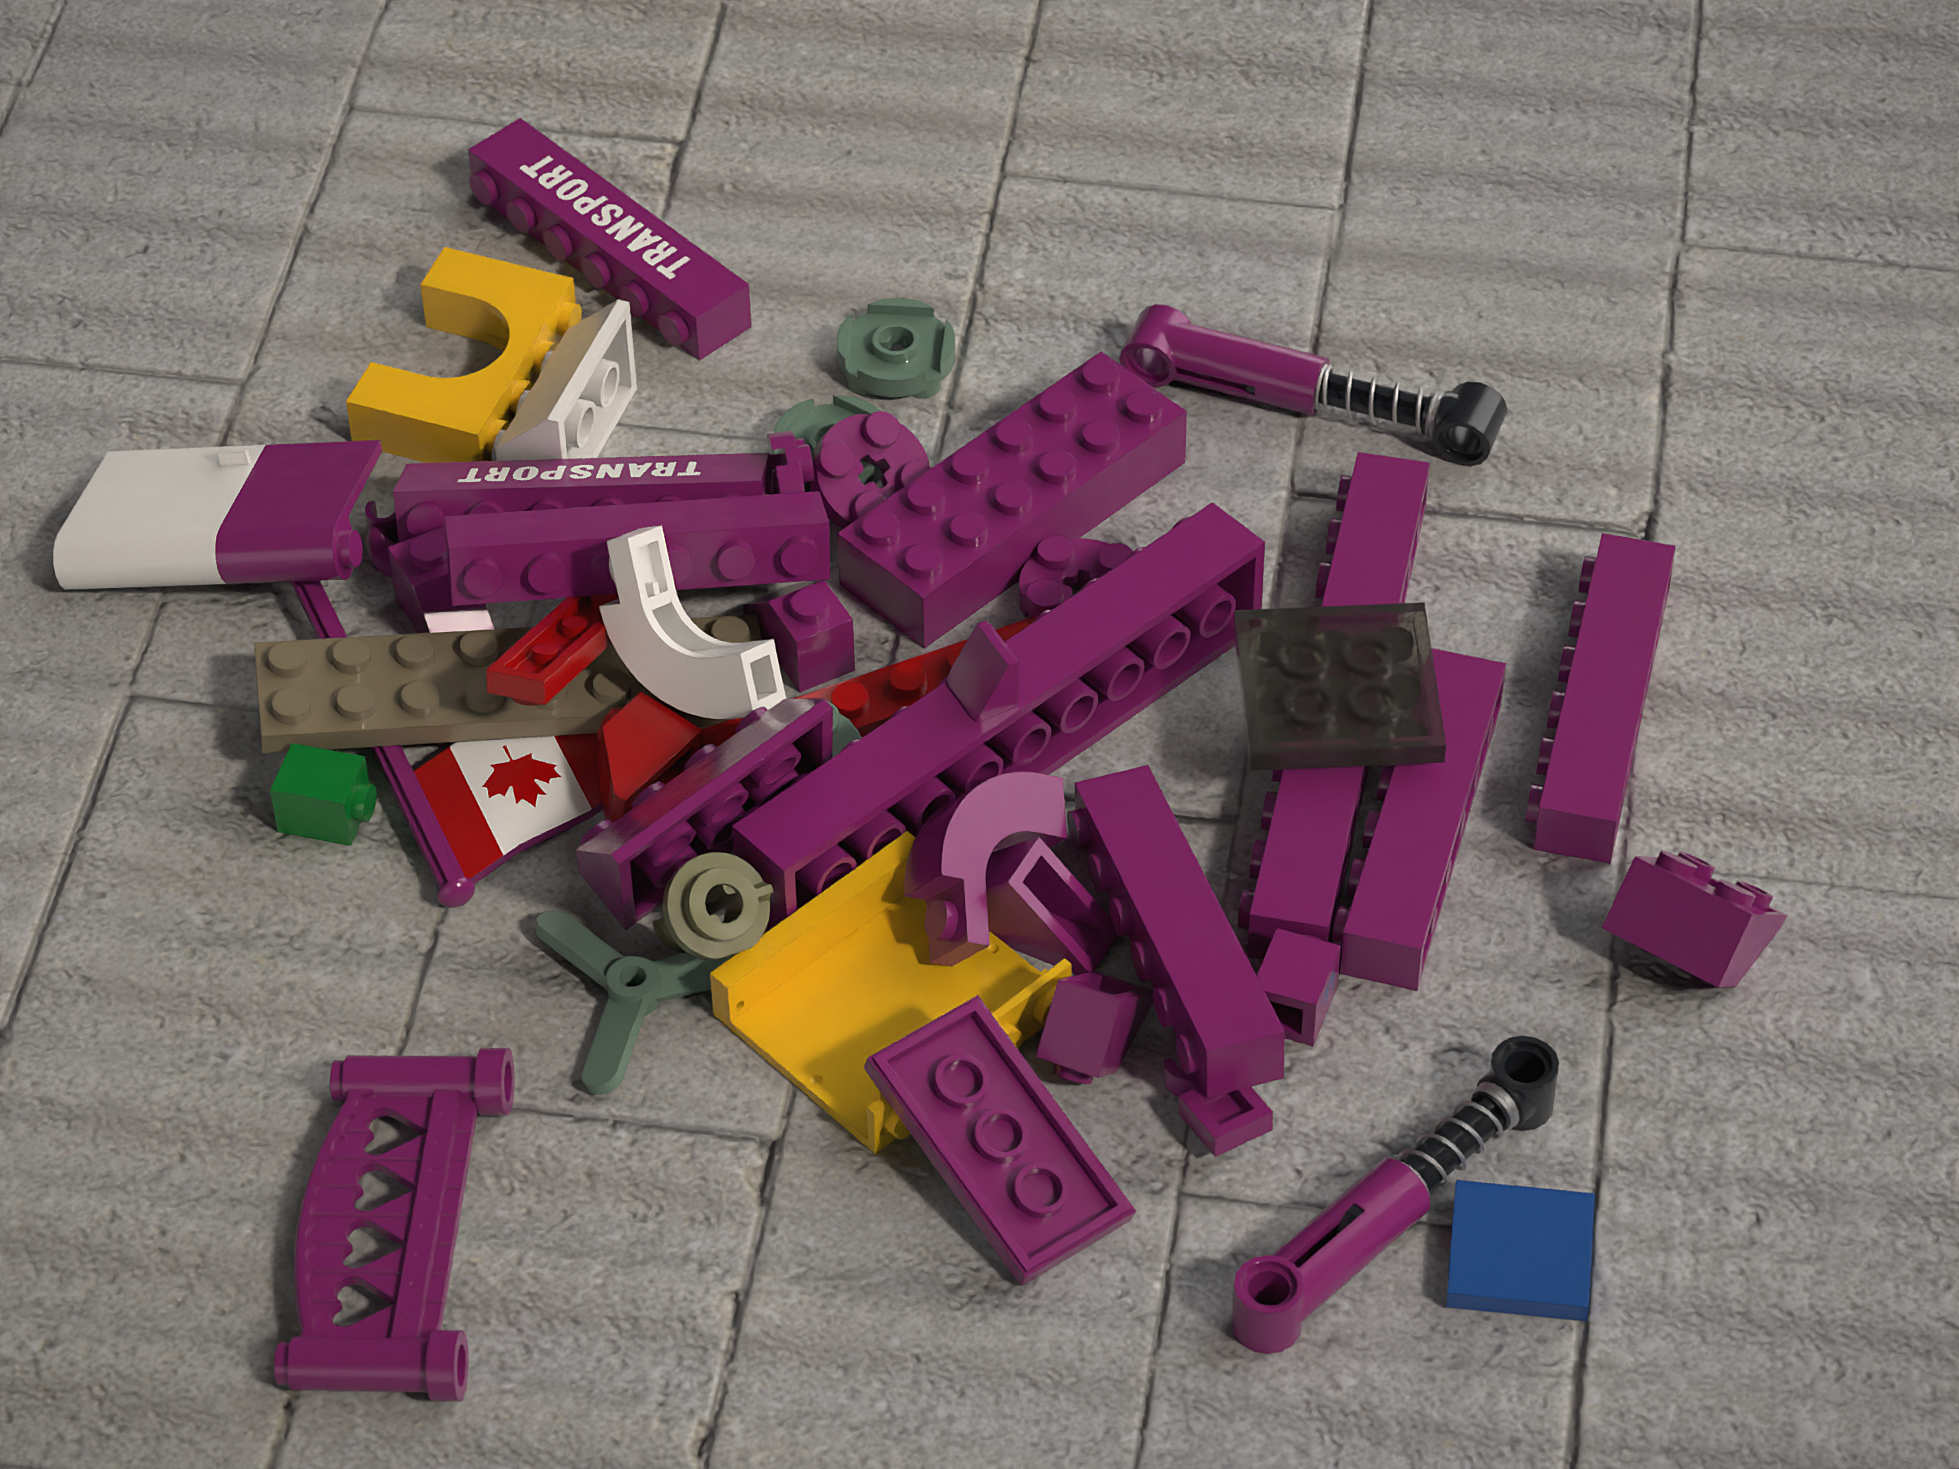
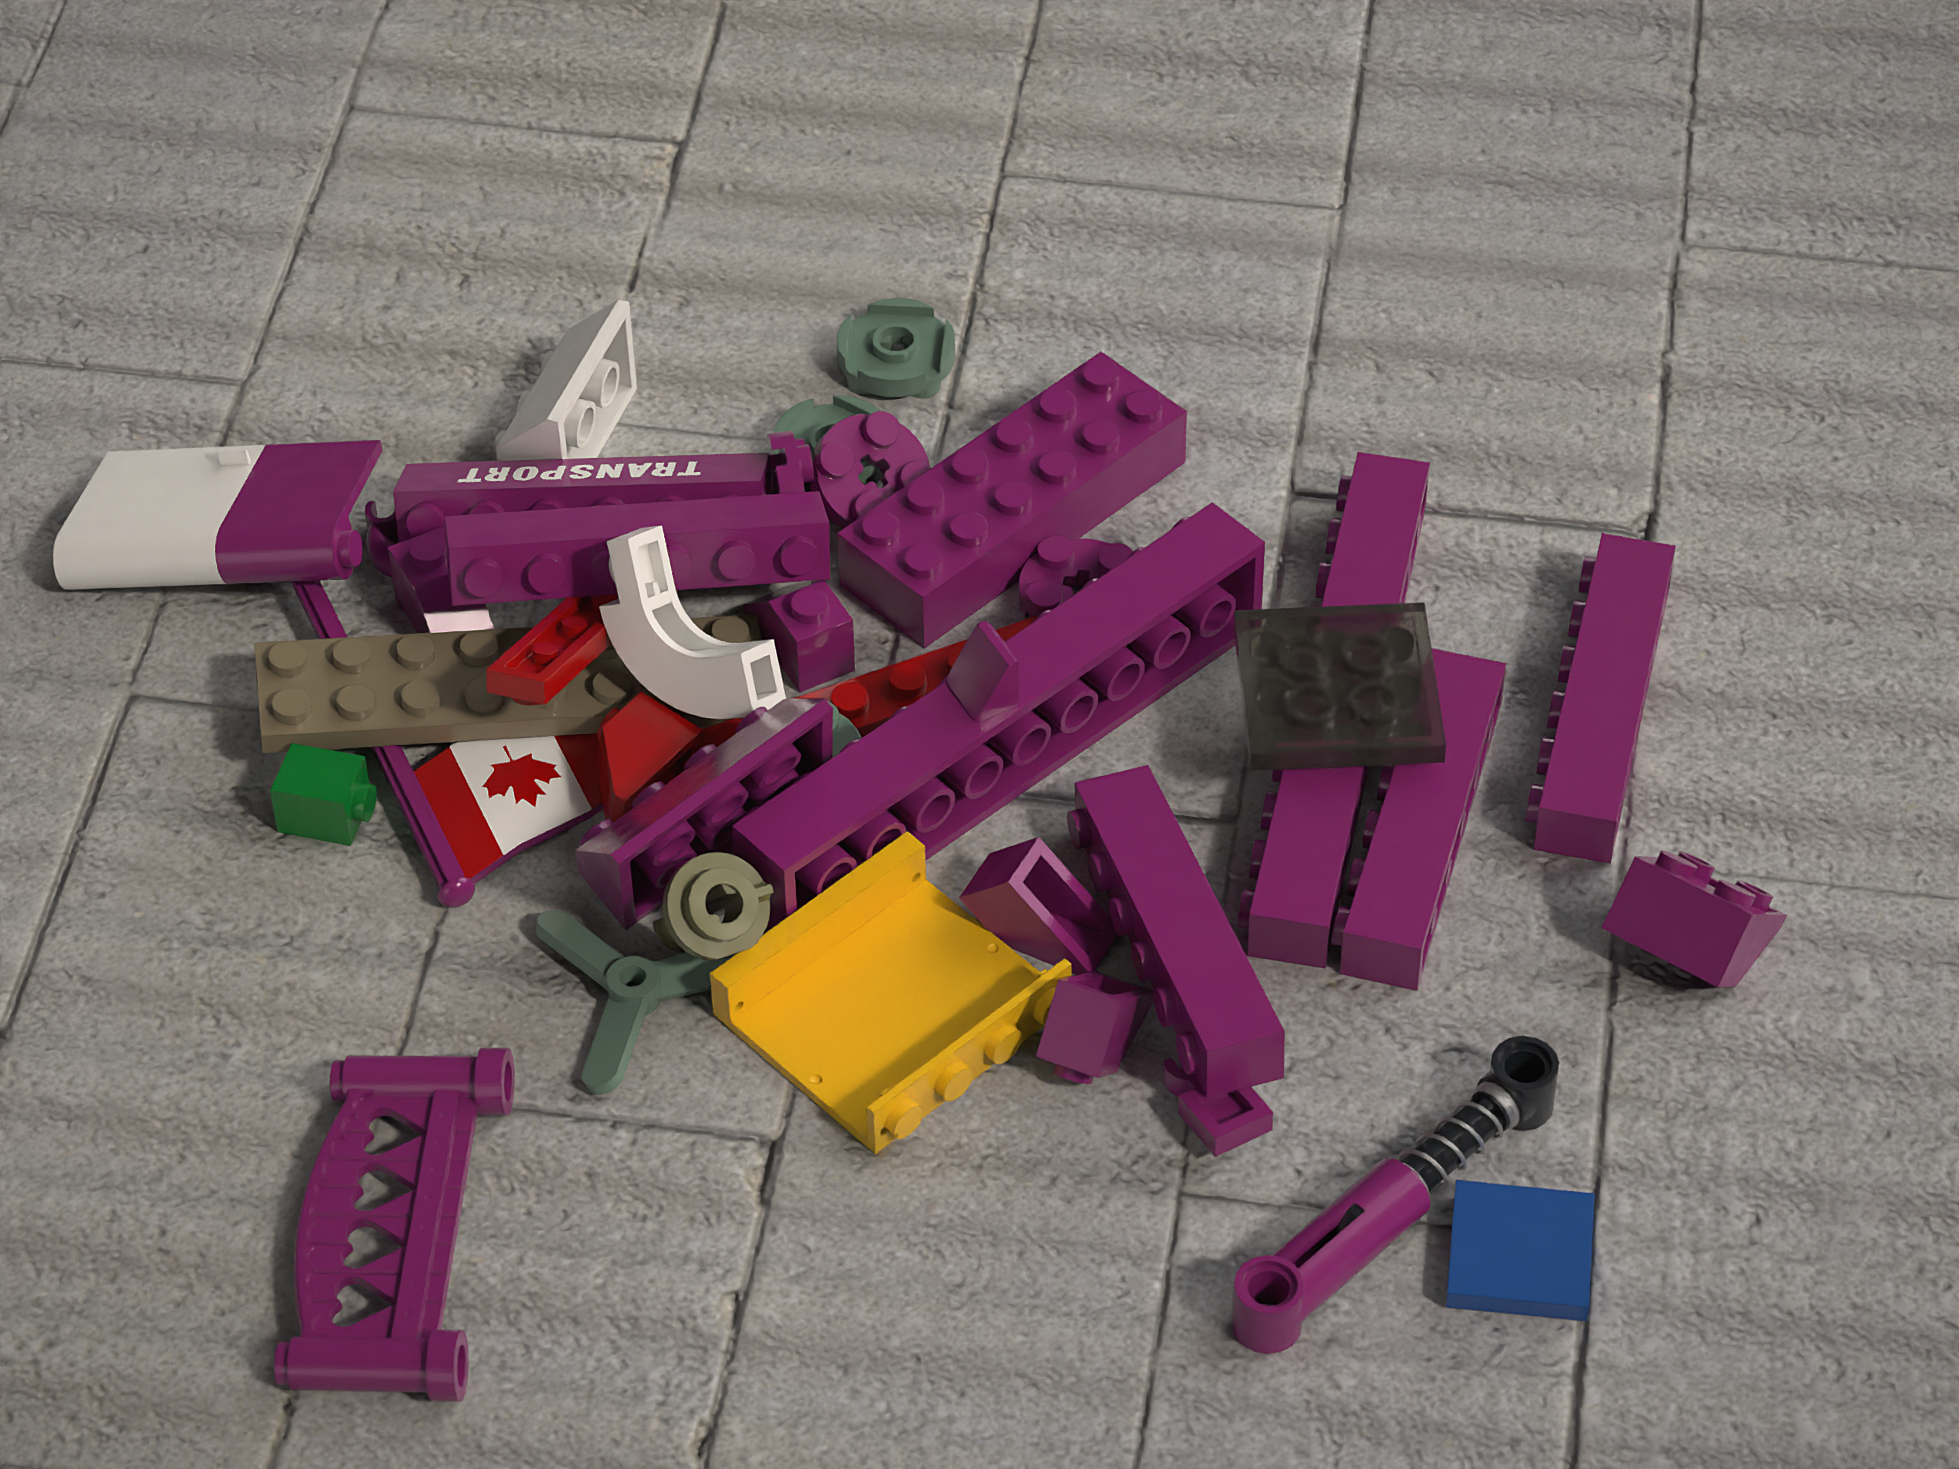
yellow arch [346,247,582,463] -> none
magenta brick [468,118,752,361] -> none
magenta tile [864,995,1136,1287] -> none
magenta arch [904,772,1067,967] -> none
piece [1119,304,1507,466] -> none
magenta brick [1257,928,1341,1047] -> none

